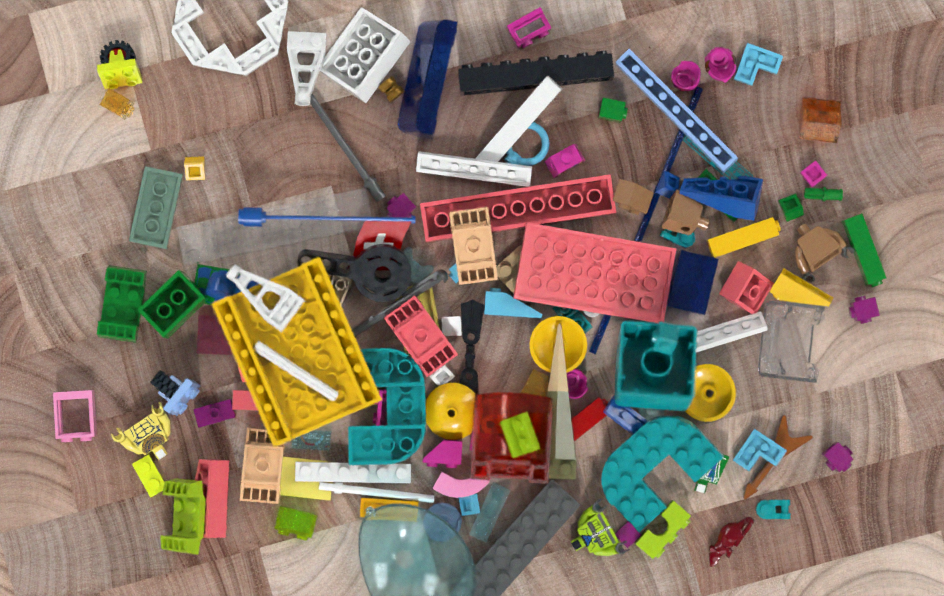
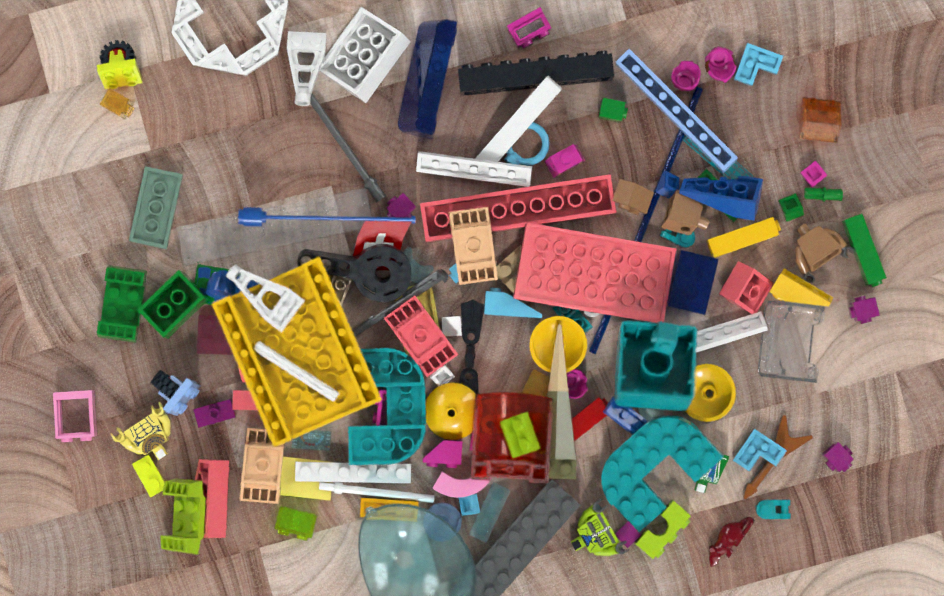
yellow slope [184,156,205,180] -> none
pearl gold wheel [378,76,405,103] -> none

